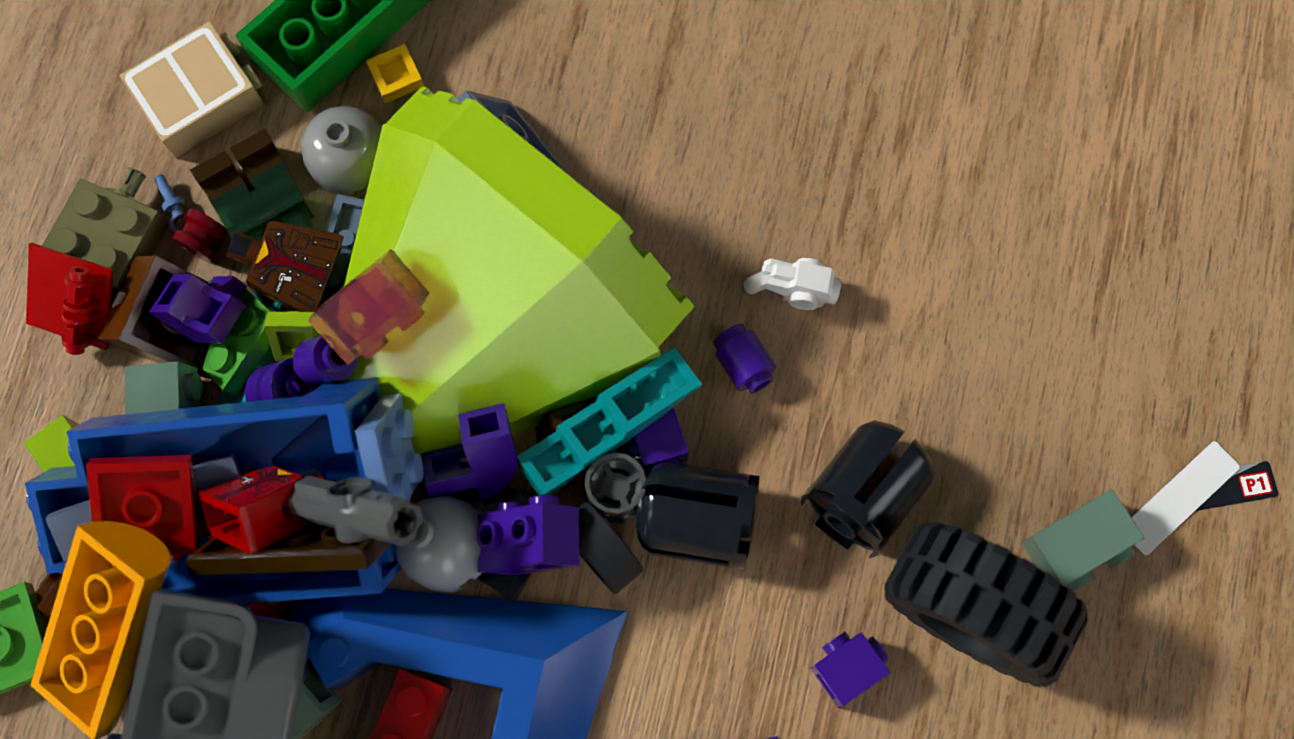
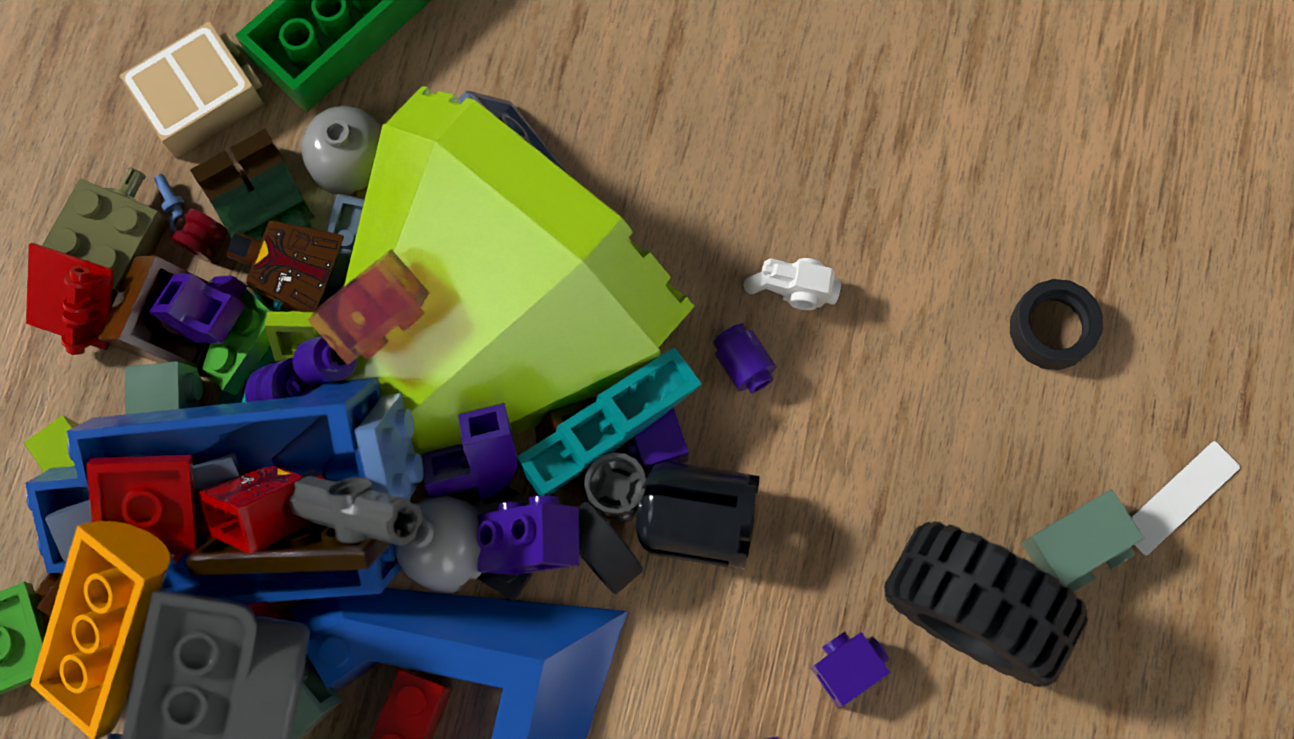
yellow plate [366,44,425,104] -> none
black cylinder [801,420,934,558] -> none
black sticker [1195,461,1278,511] -> none
none -> black tyre [1010,279,1103,370]

